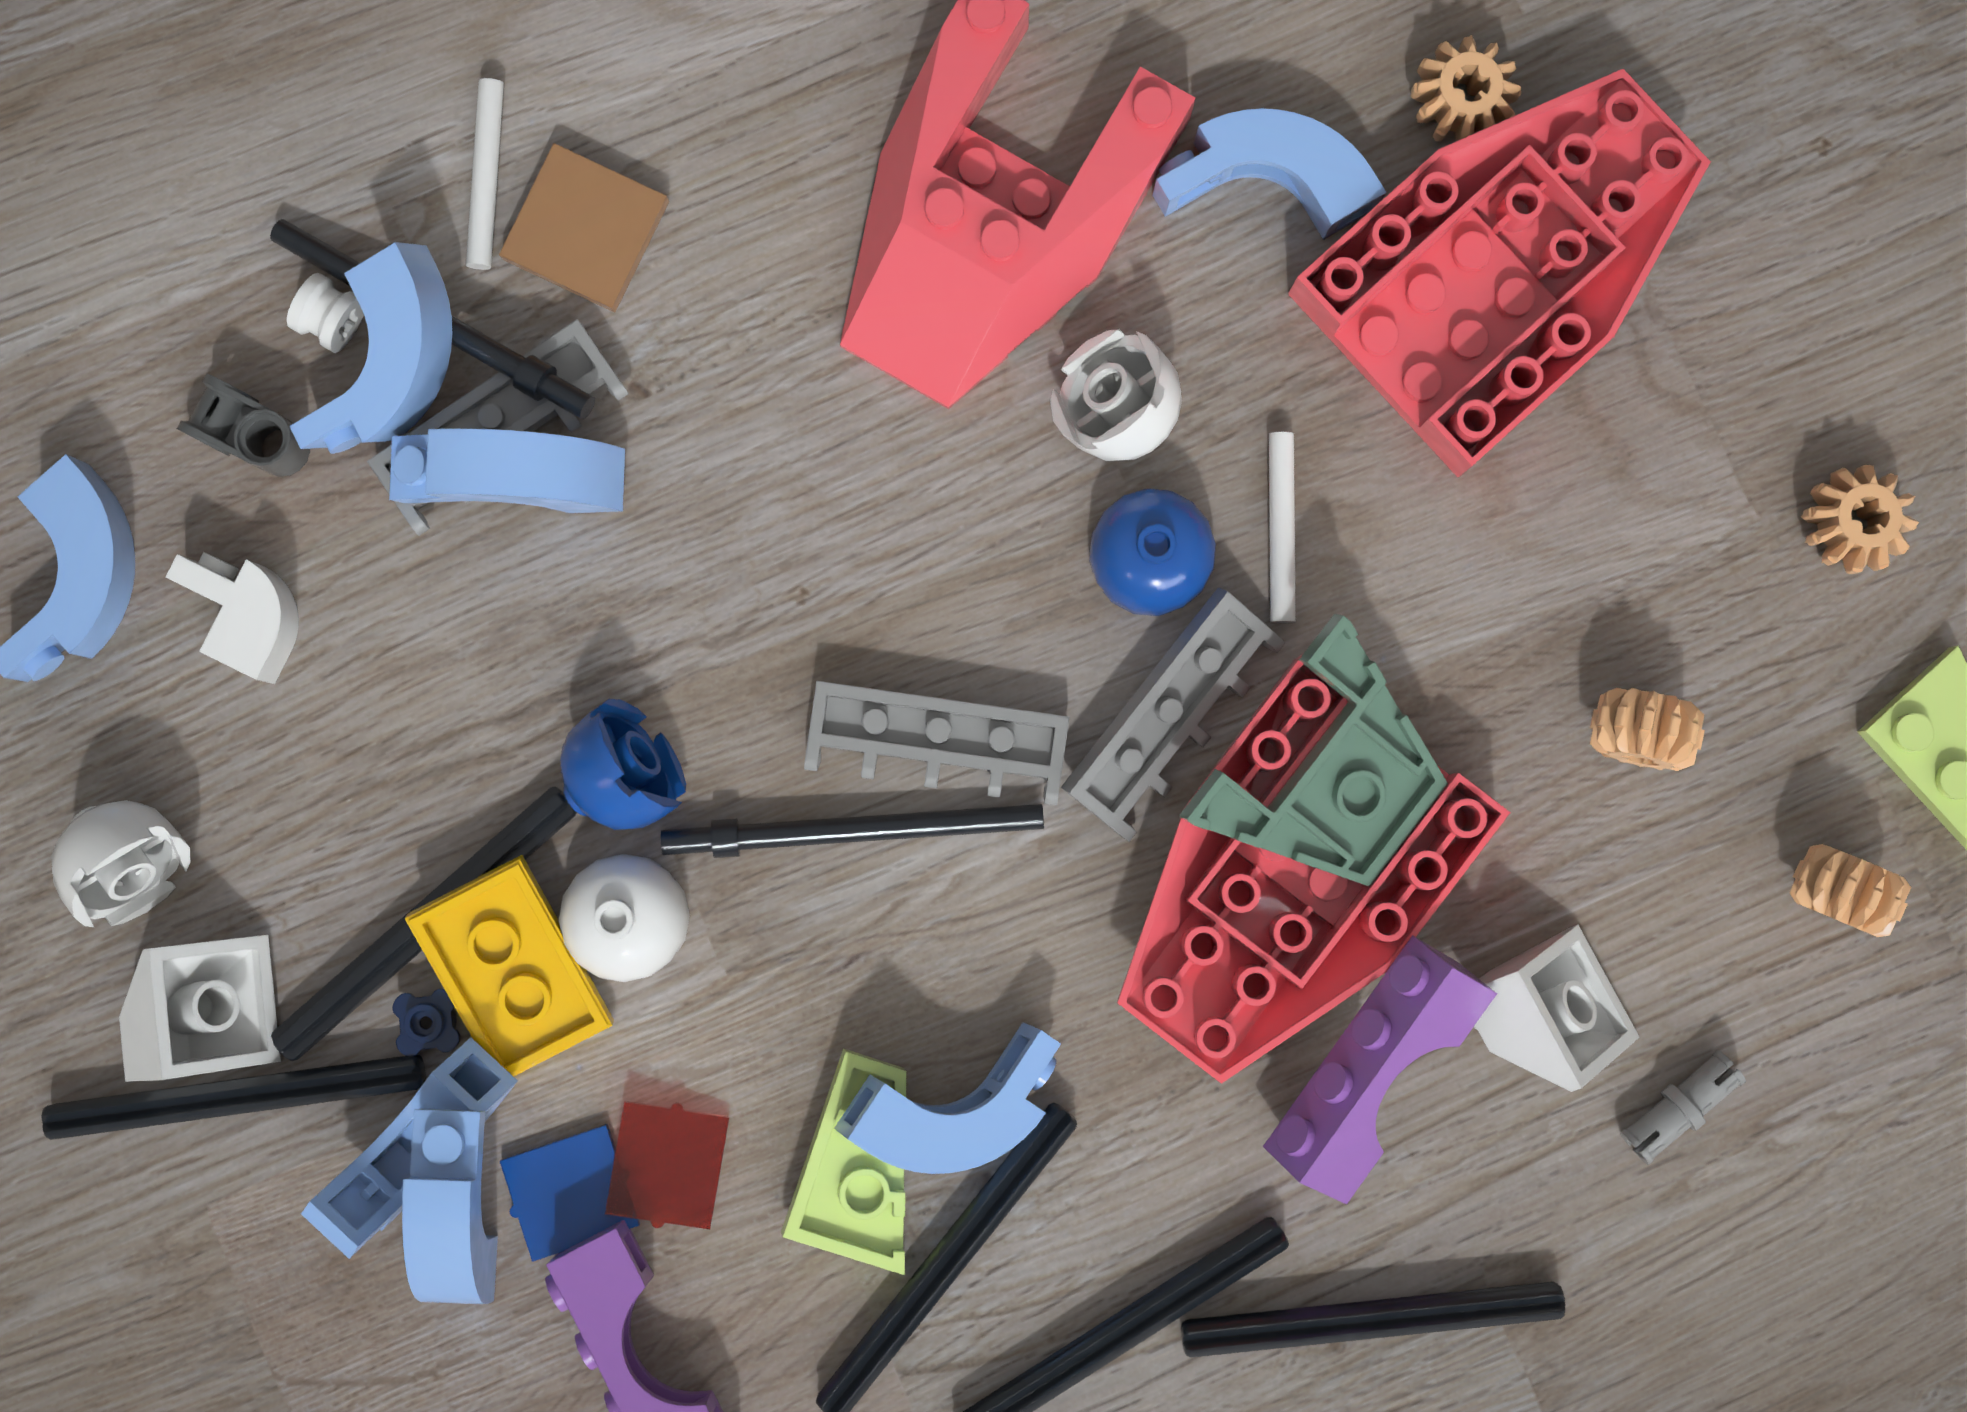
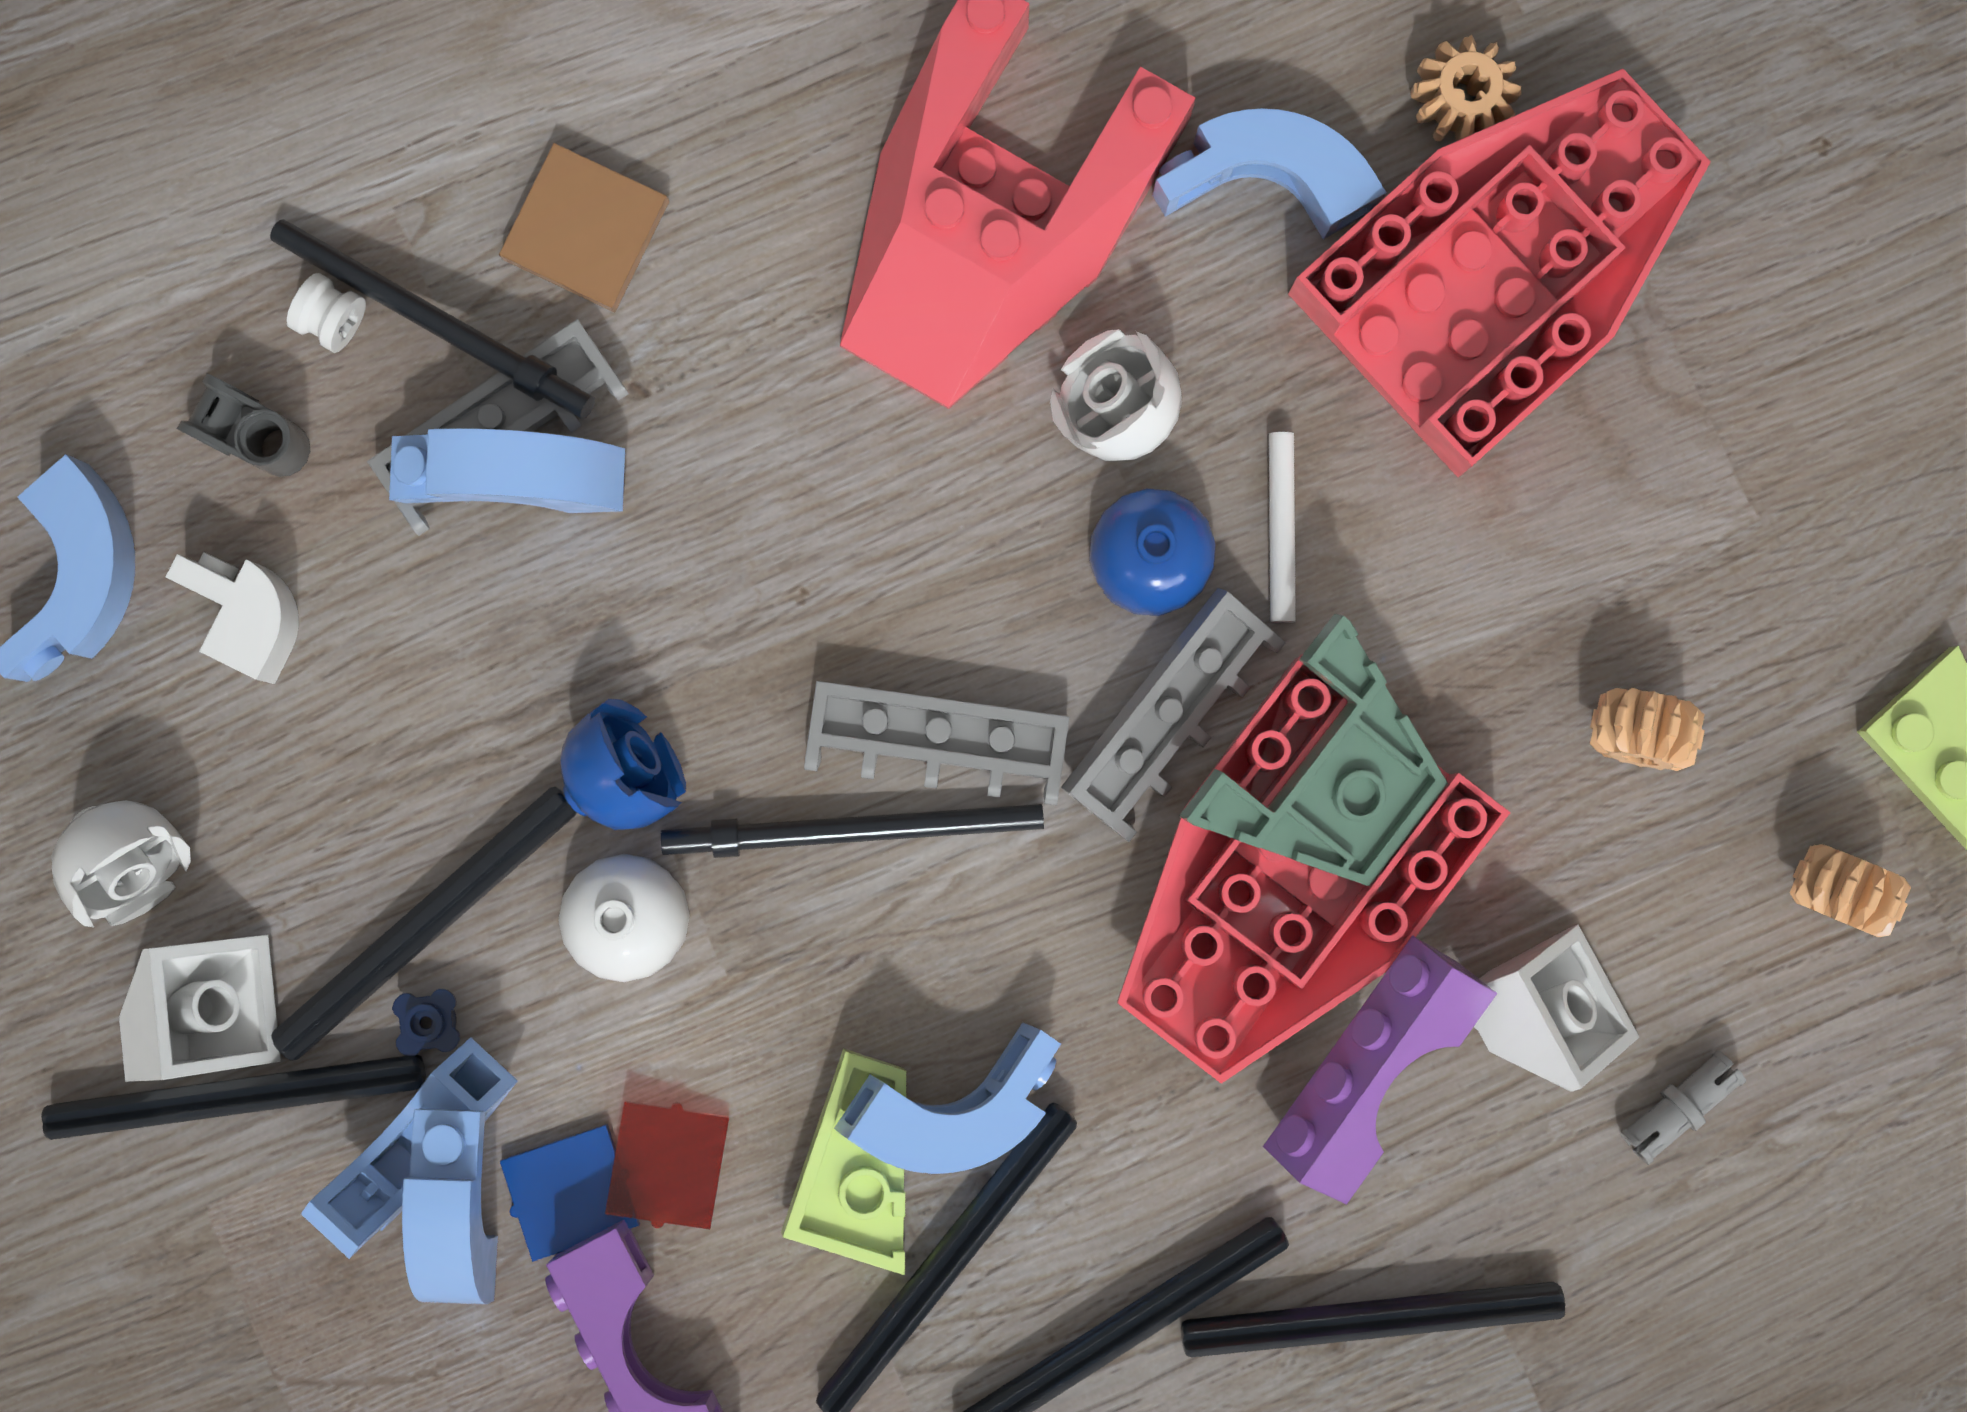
light blue arch [290,242,453,454] -> none
yellow tile [405,855,614,1077] -> none
white bar [466,78,504,270] -> none
light nougat gear [1801,465,1919,574] -> none

